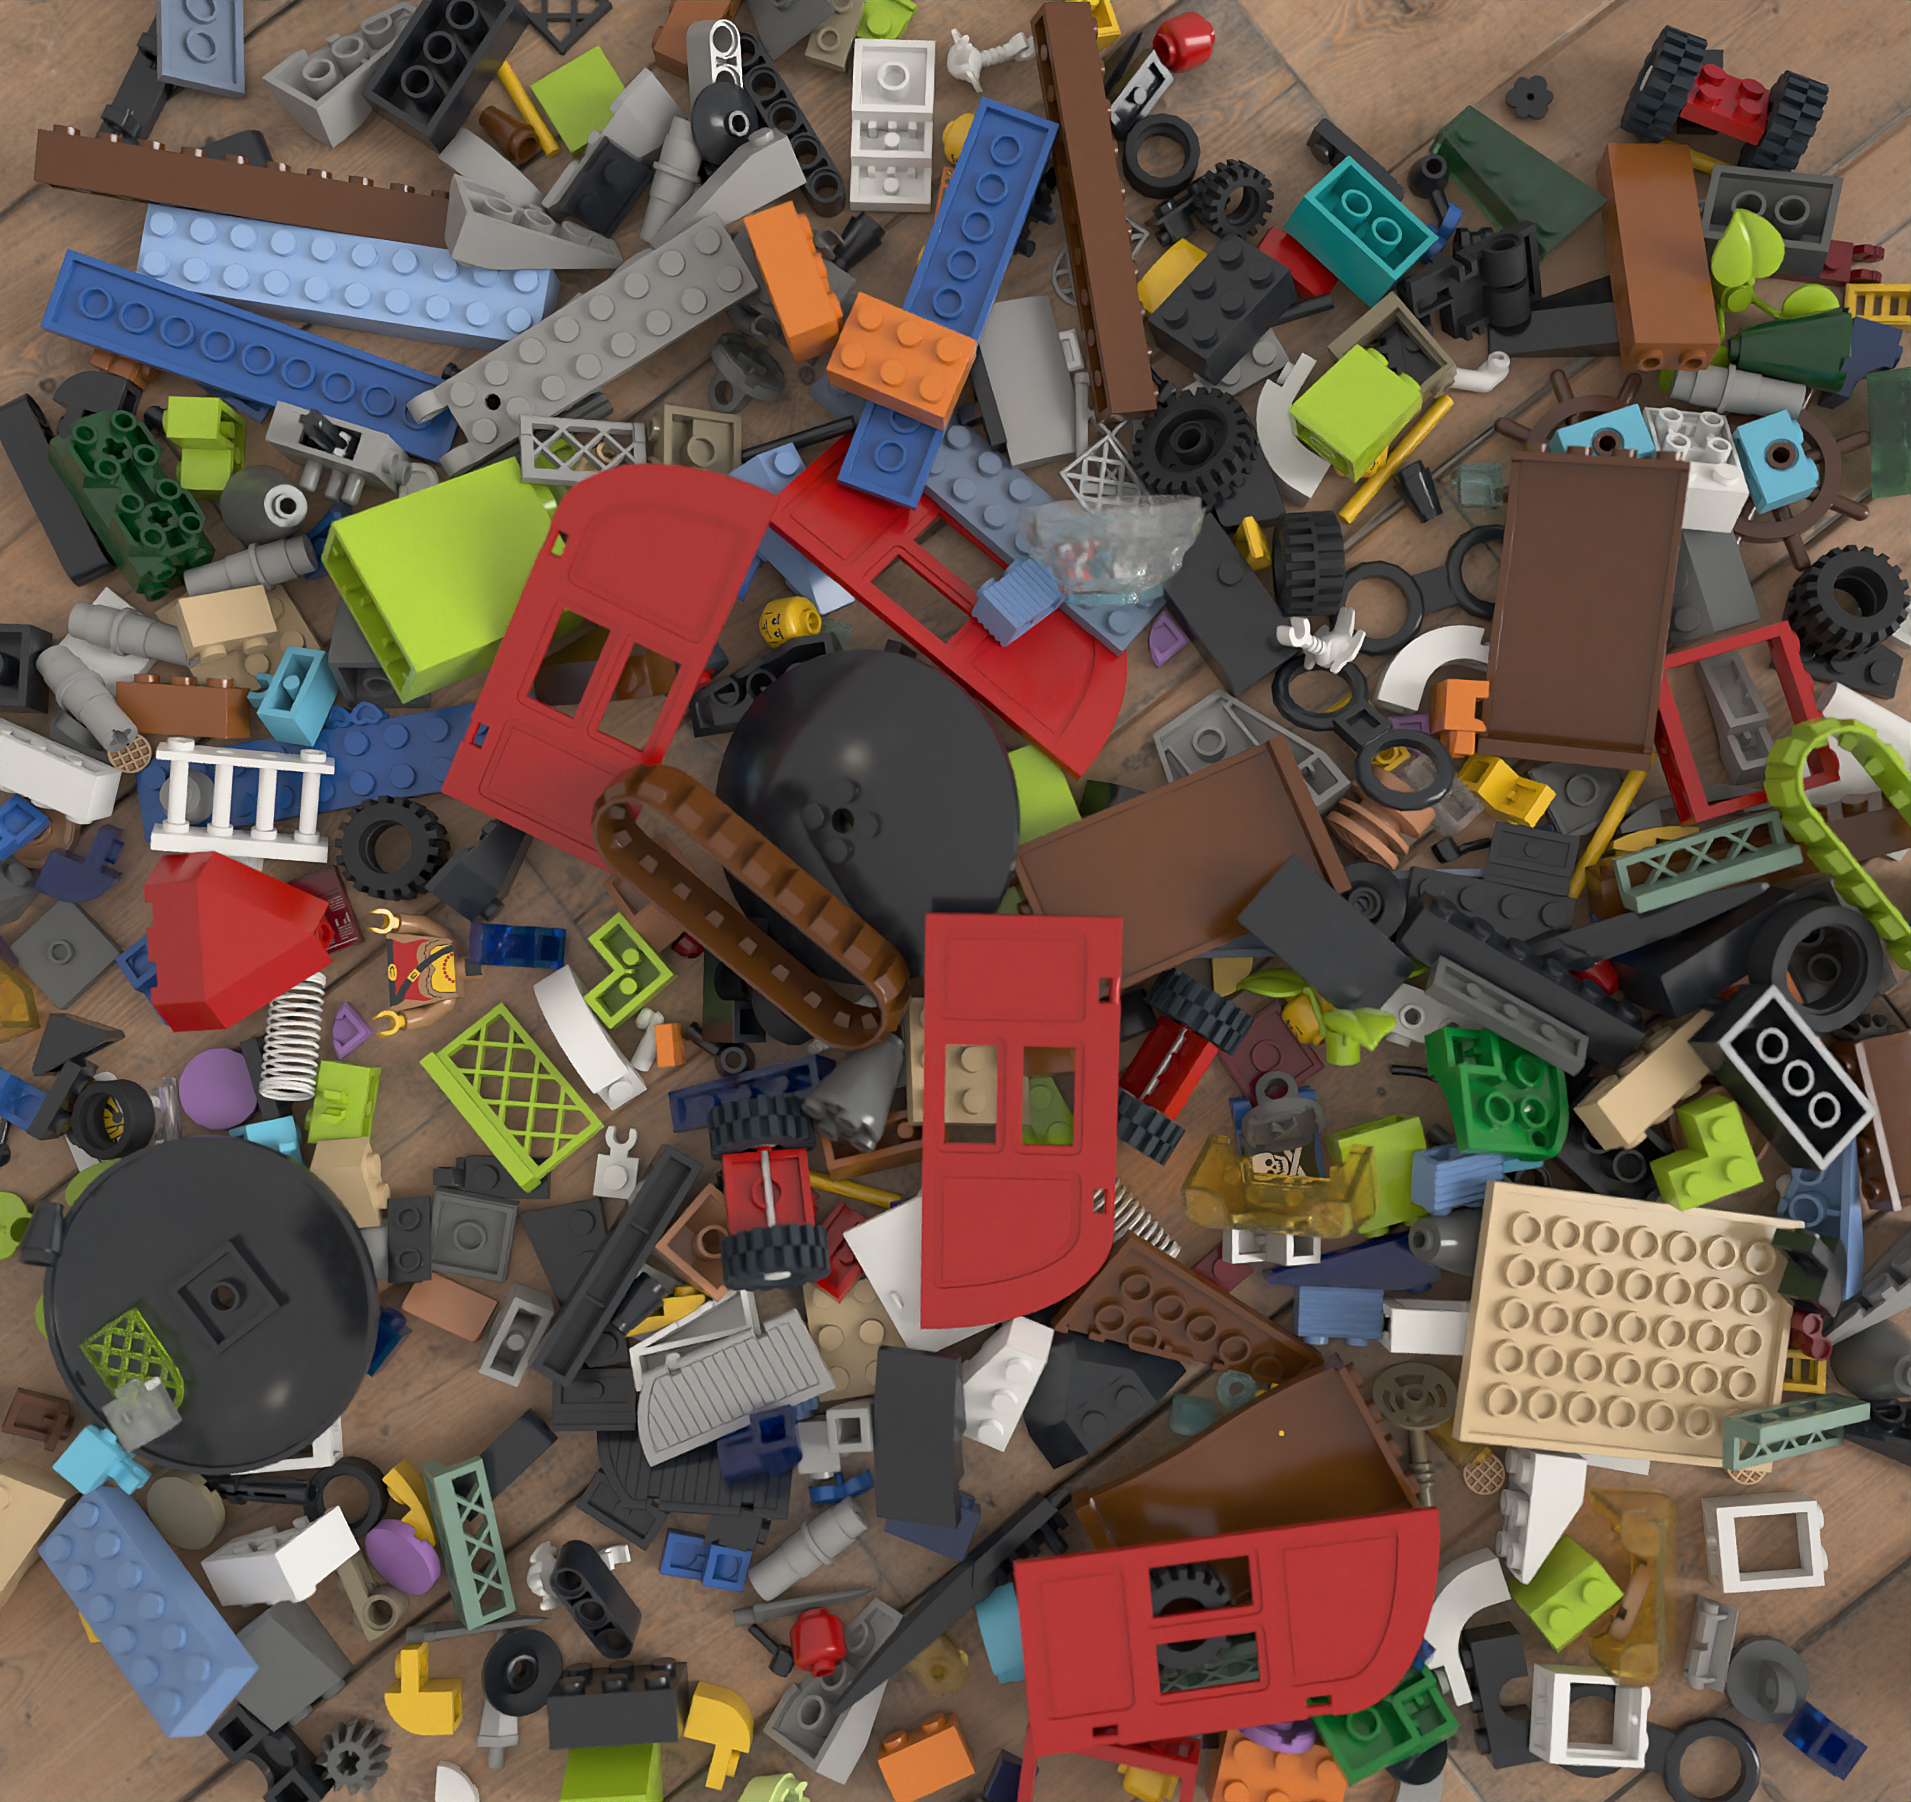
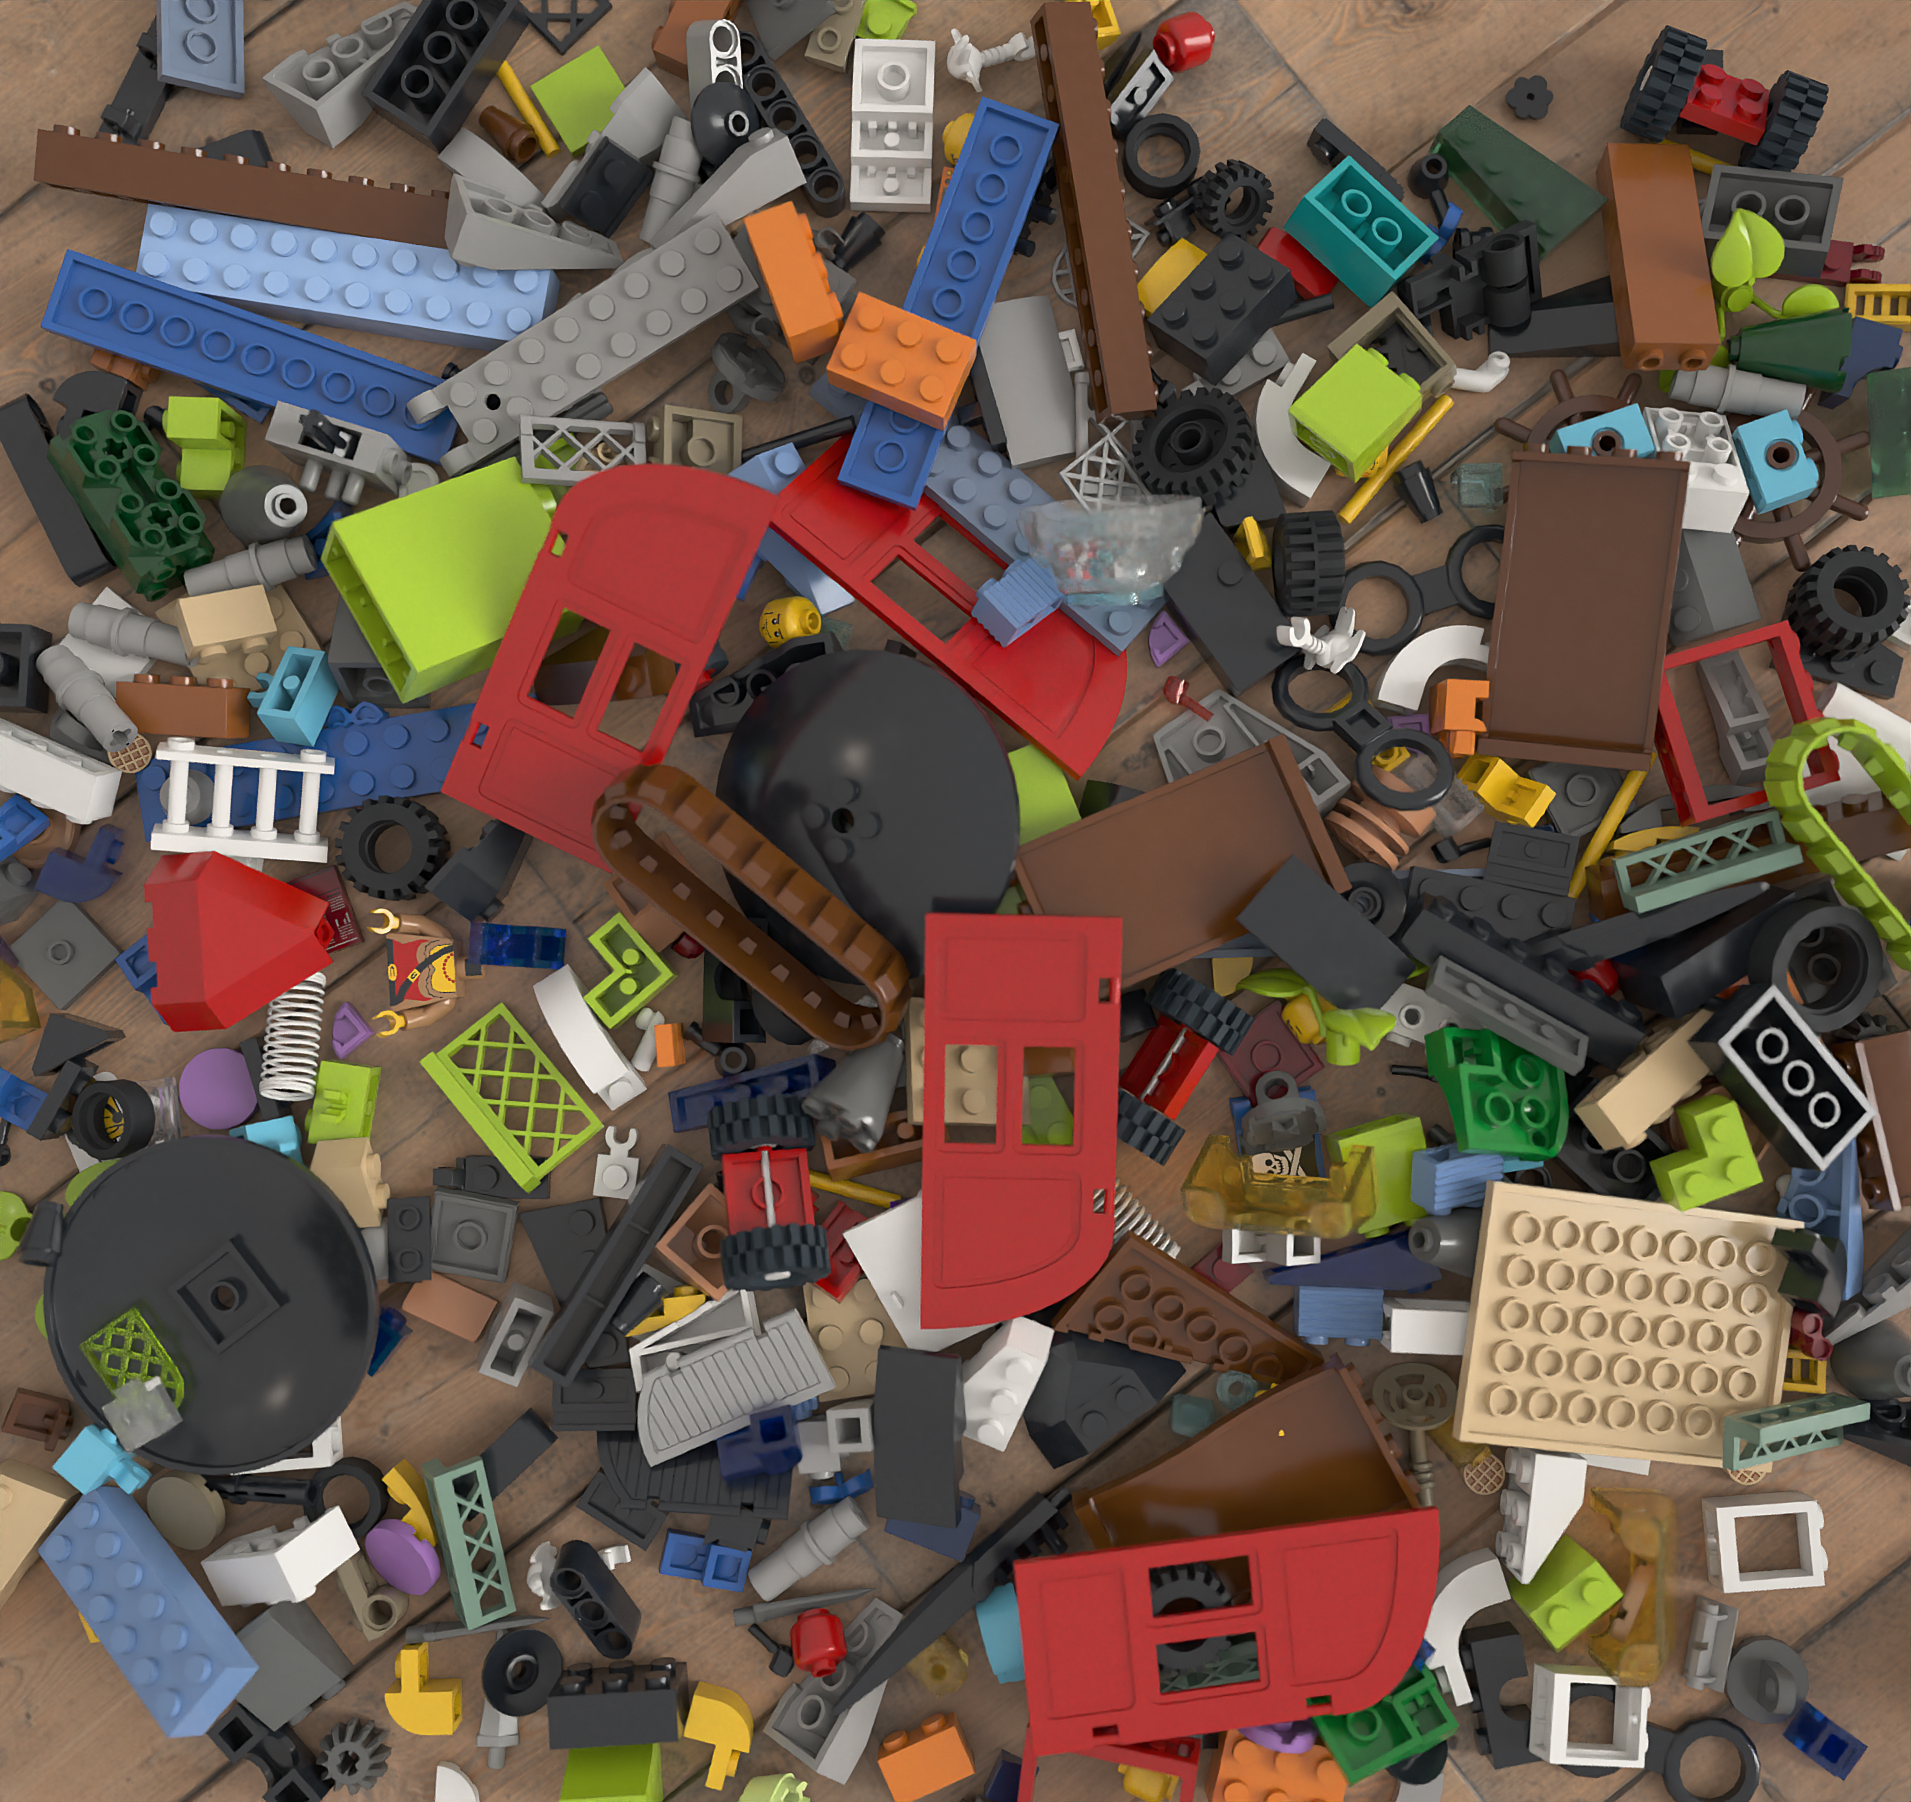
none -> clear red hand [1163,676,1214,722]

